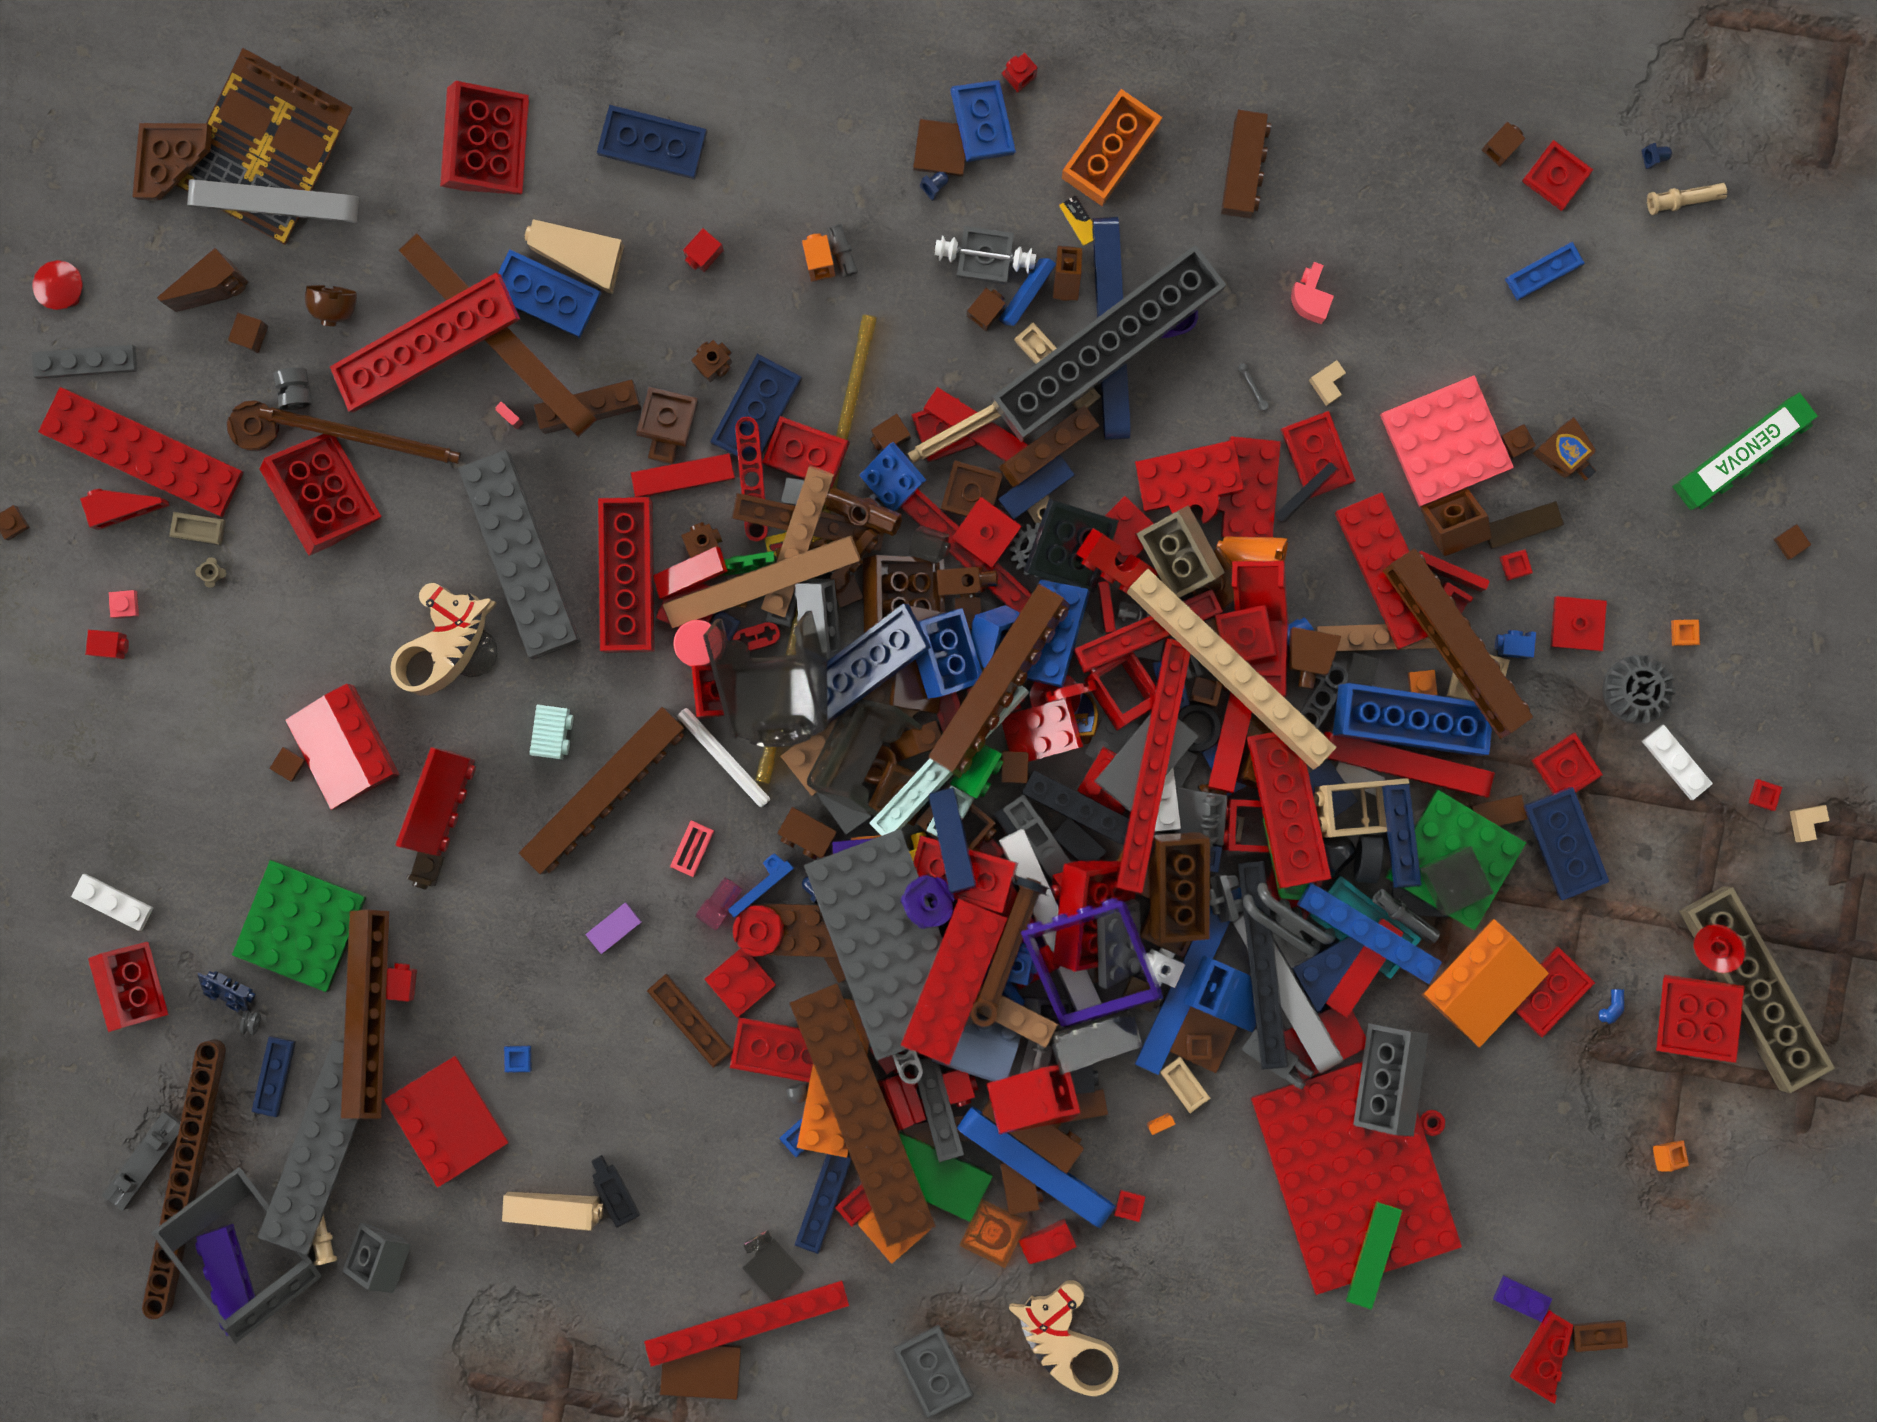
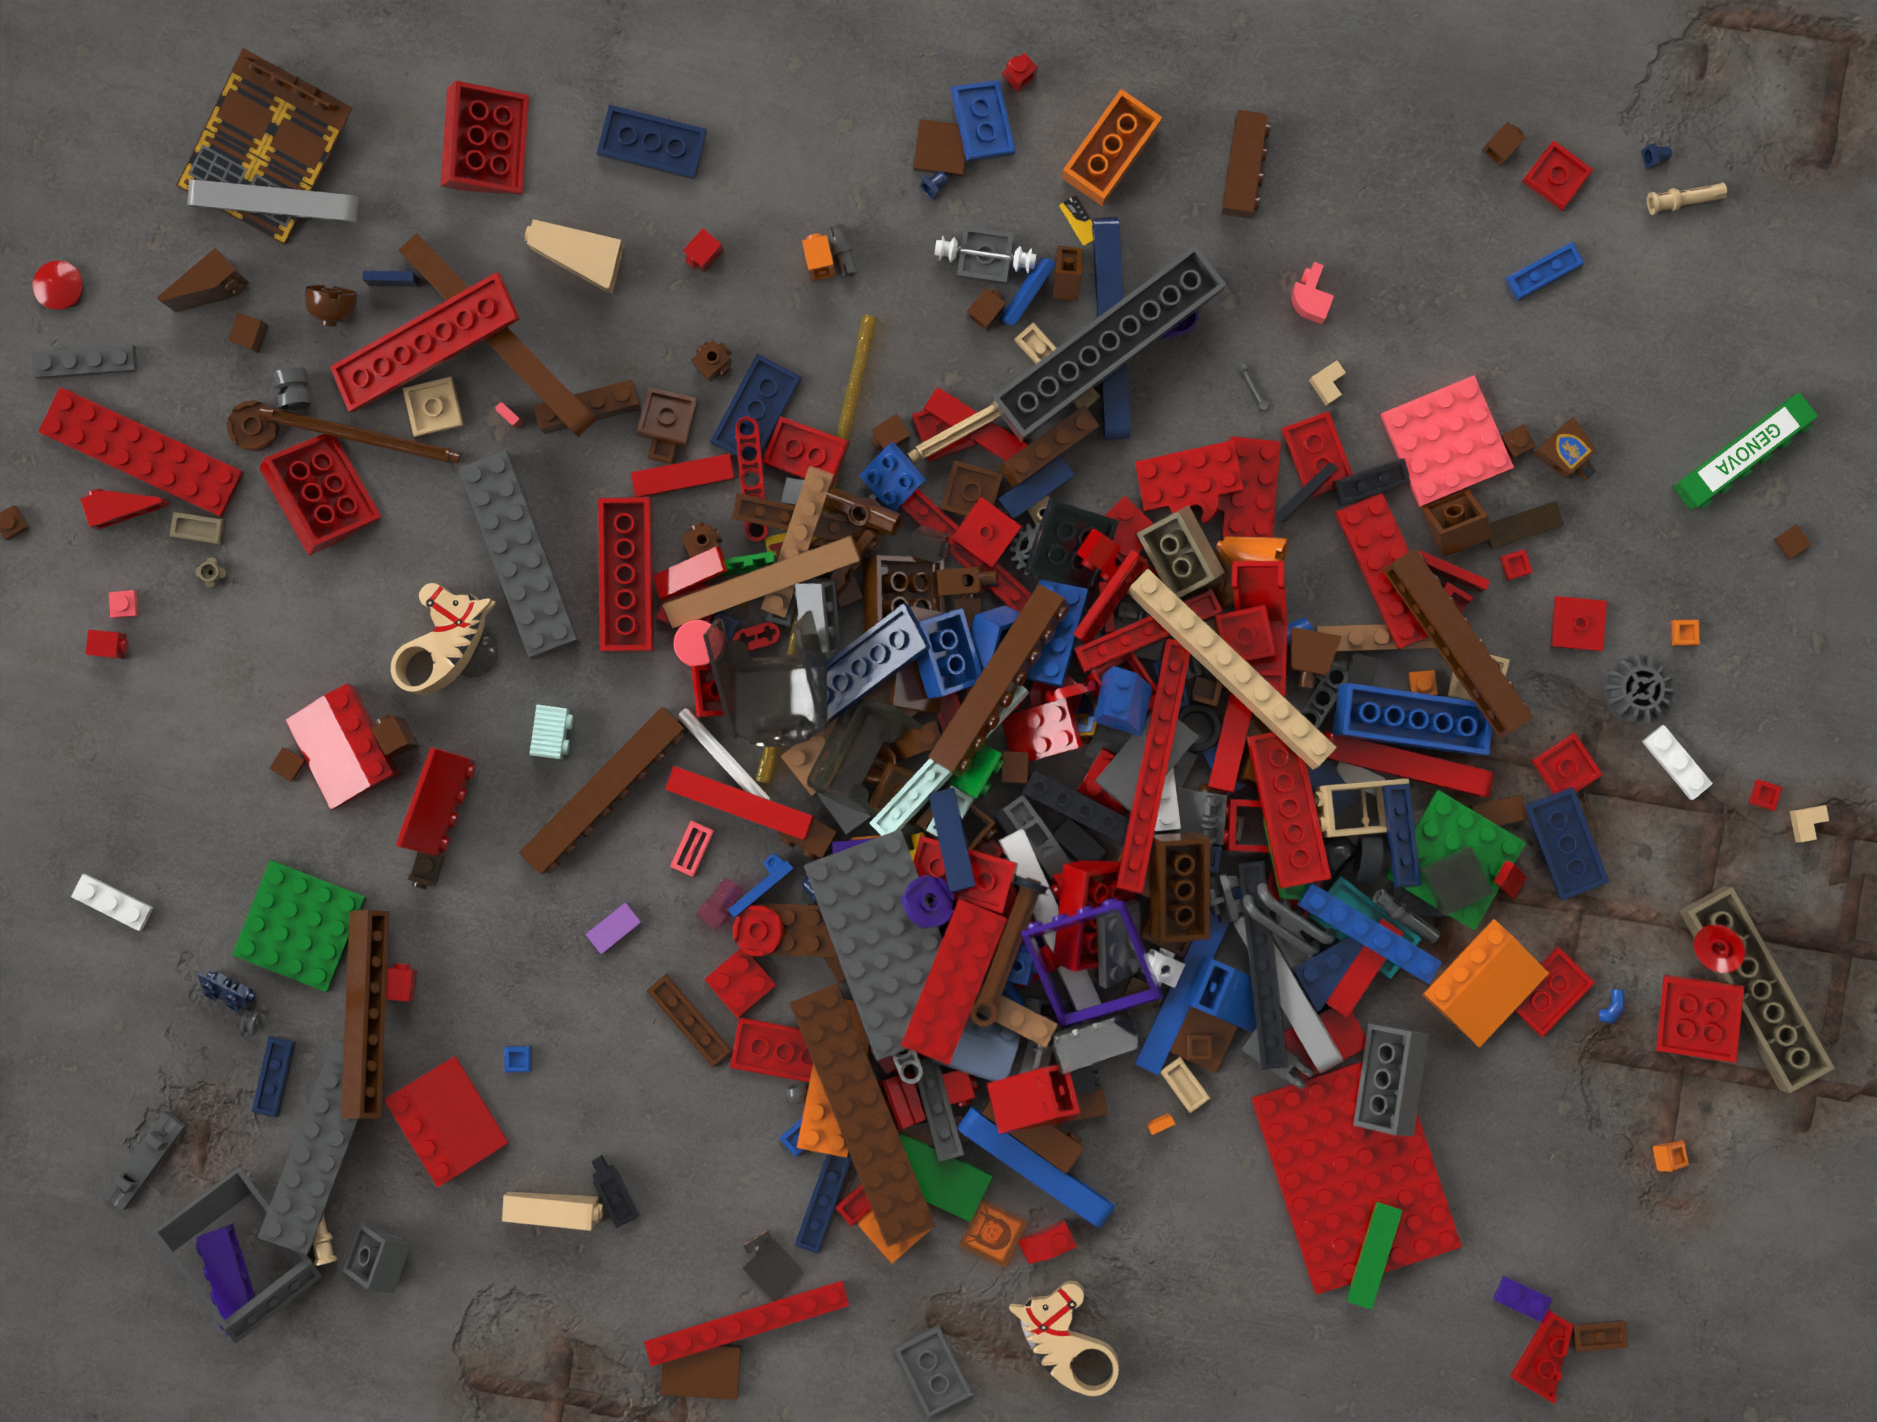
red slope [88,942,168,1032] -> none
reddish brown plate [132,123,212,200] -> none
reddish brown beam [142,1039,226,1320] -> none
blue plate [498,249,602,338] -> none
reddish brown slope [1000,1160,1043,1215] -> none
red plate [1114,1189,1146,1222] -> none
red plate [1420,1110,1445,1136] -> none
blue brick [1495,630,1536,659] -> none
none -> dark blue tile [363,270,419,287]
none -> reddish brown brick [371,715,419,757]
none -> tan tile [403,376,465,438]
none -> red tile [665,766,814,841]
none -> red tile [1073,550,1148,643]
none -> blue slope [1093,666,1152,736]
none -> black tile [1332,458,1410,506]
none -> red tile [1494,860,1527,899]

